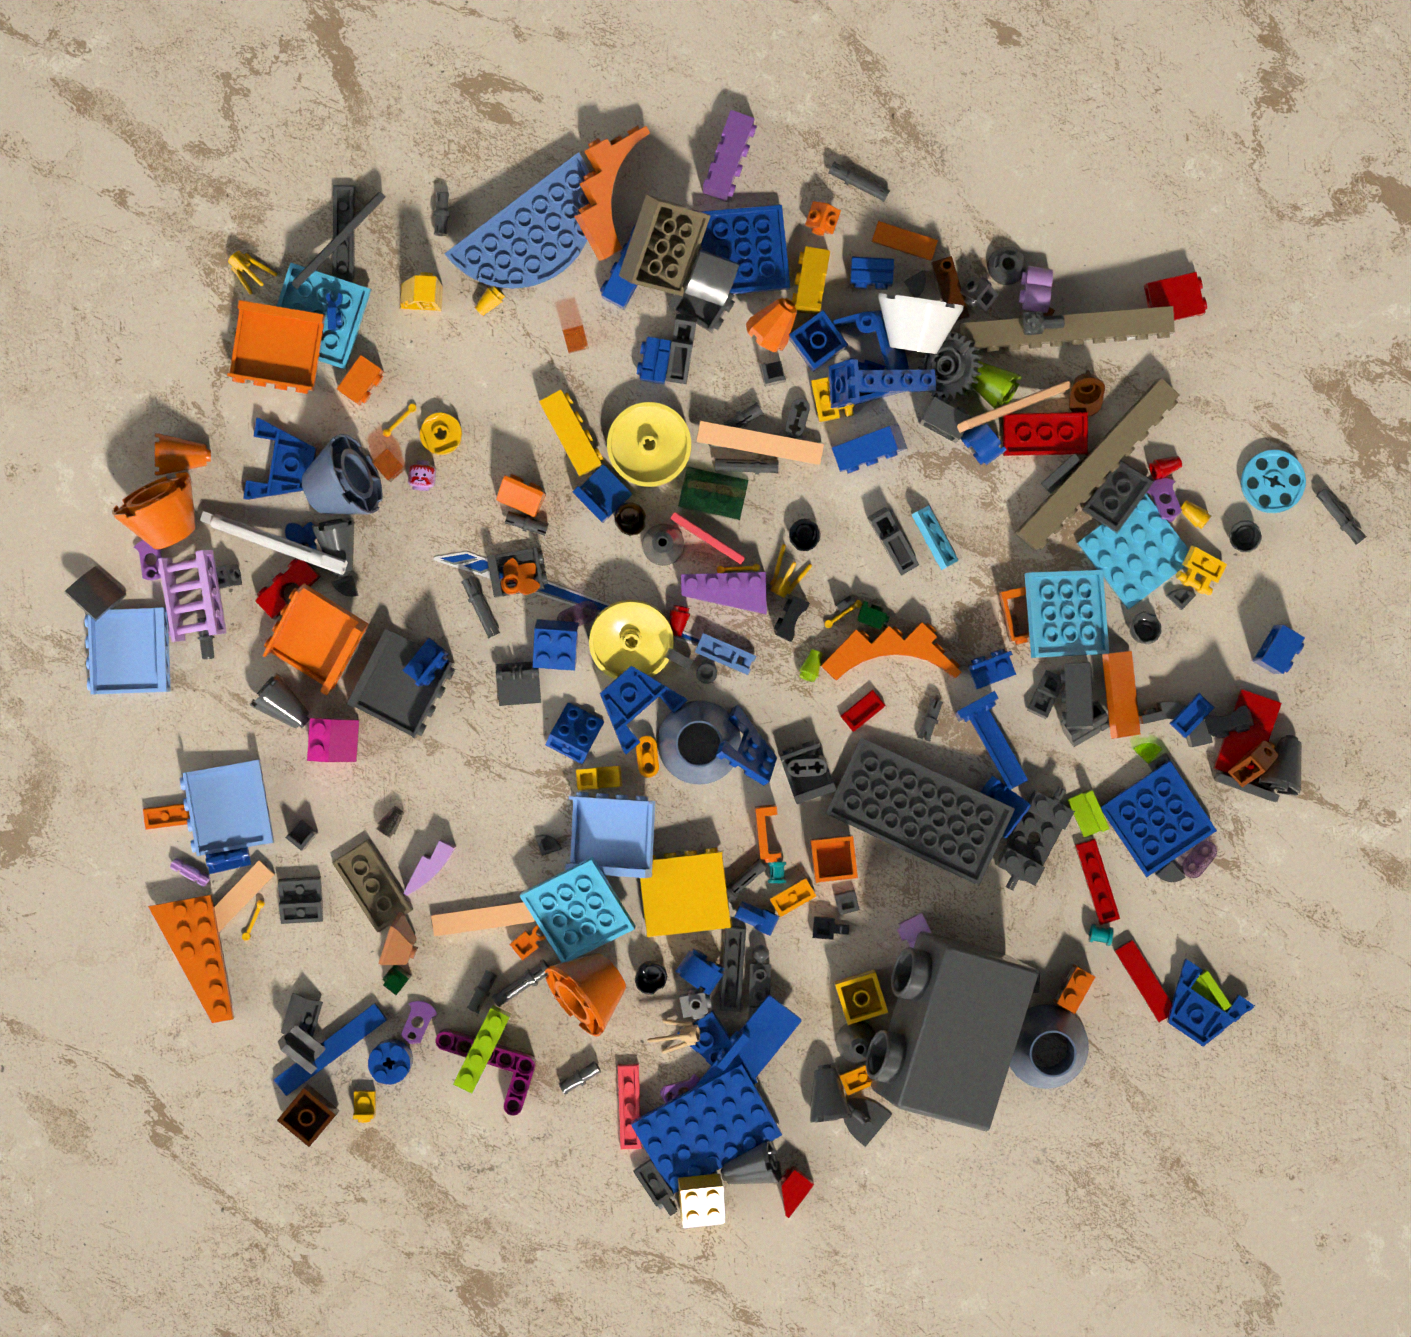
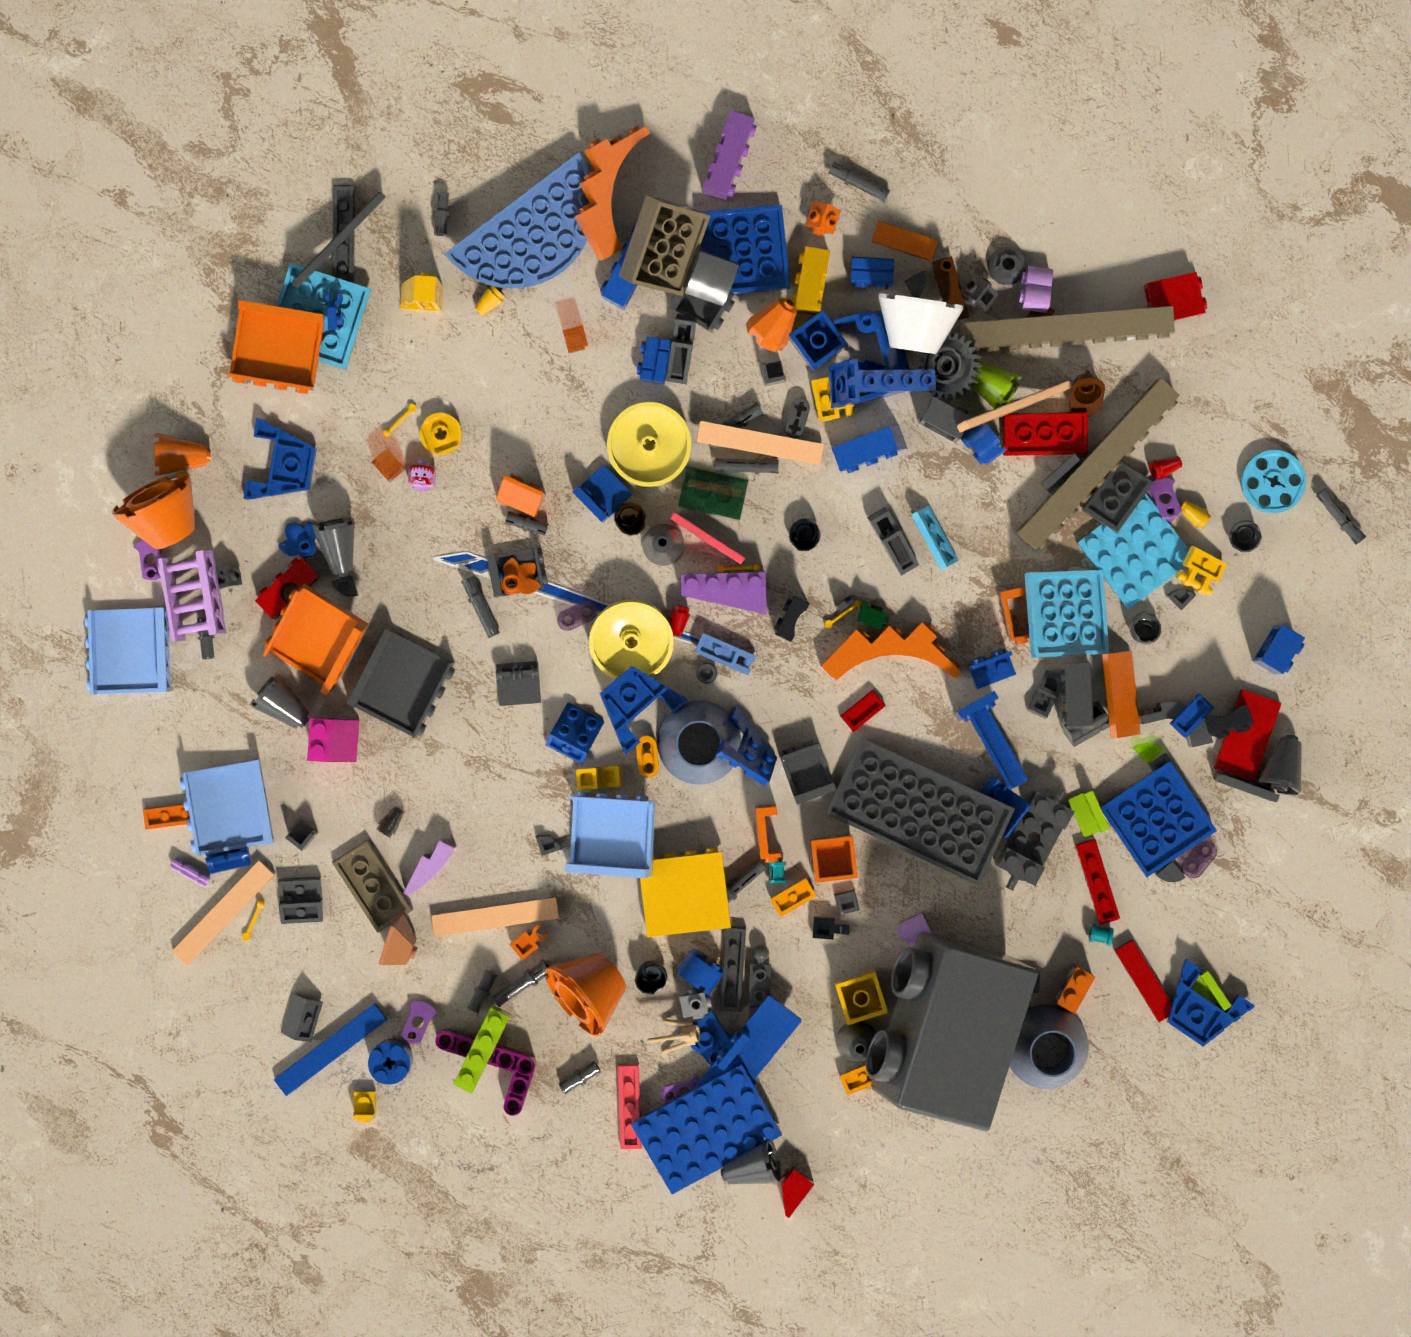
dark grey slope [65,566,126,621] -> none
orange wing [148,894,234,1023] -> none
white piece [200,511,348,575] -> none
yellow plant [228,250,278,295] -> none
reddish brown brick [277,1084,340,1147] -> none
dark grey panel [278,1024,325,1074] -> none
sand blue cone [302,434,383,515] -> none
orange brick [337,355,384,406] -> none
dark green brick [382,965,412,995] -> none
blue bracket [403,638,449,686] -> none
medium azure plate [520,857,636,963] -> none
blue brick [533,619,579,671] -> none
yellow brick [539,390,603,477] -> none
dark grey hinge [633,1159,678,1216] -> none
dark grey beam [664,648,693,670] -> none
brick [678,1173,725,1228] -> none
blue piece [734,901,780,936] -> none
yellow plant [770,544,812,598] -> none
dark grey beam [787,754,828,777] -> none
lime cone [799,649,823,682] -> none
dark grey cone [810,1064,852,1123] -> none
dark grey shield [843,1098,892,1147] -> none
dark grey pin [917,698,943,742] -> none
dark grey axle [1023,311,1065,335] -> none
dark orange torso [1228,740,1278,787] -> none

